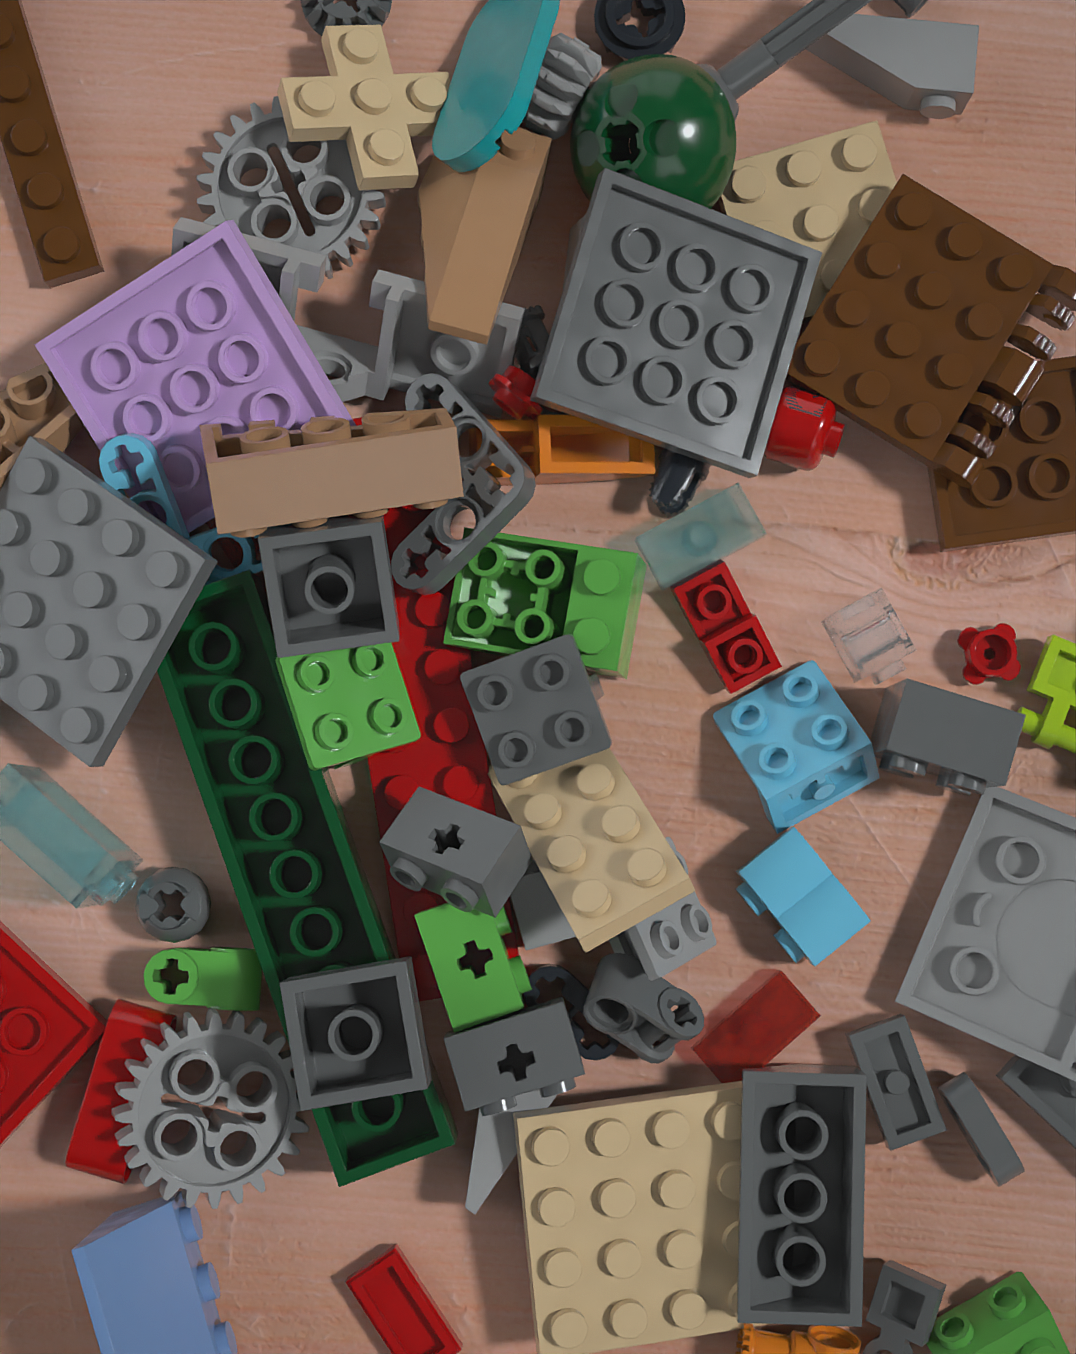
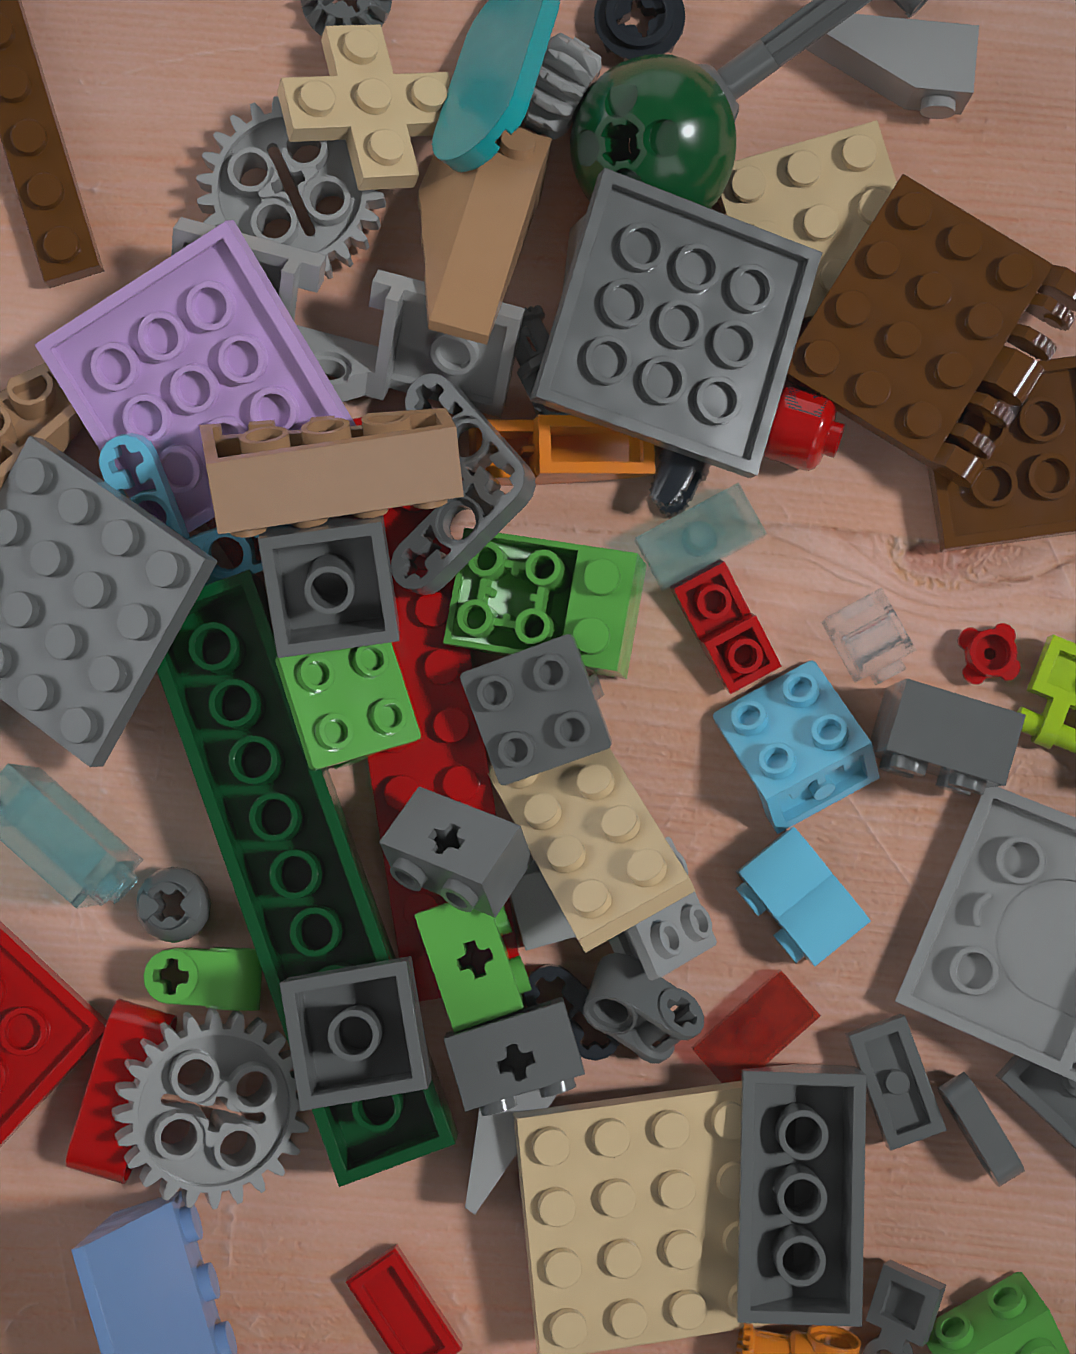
red plate [488,365,543,420] -> none

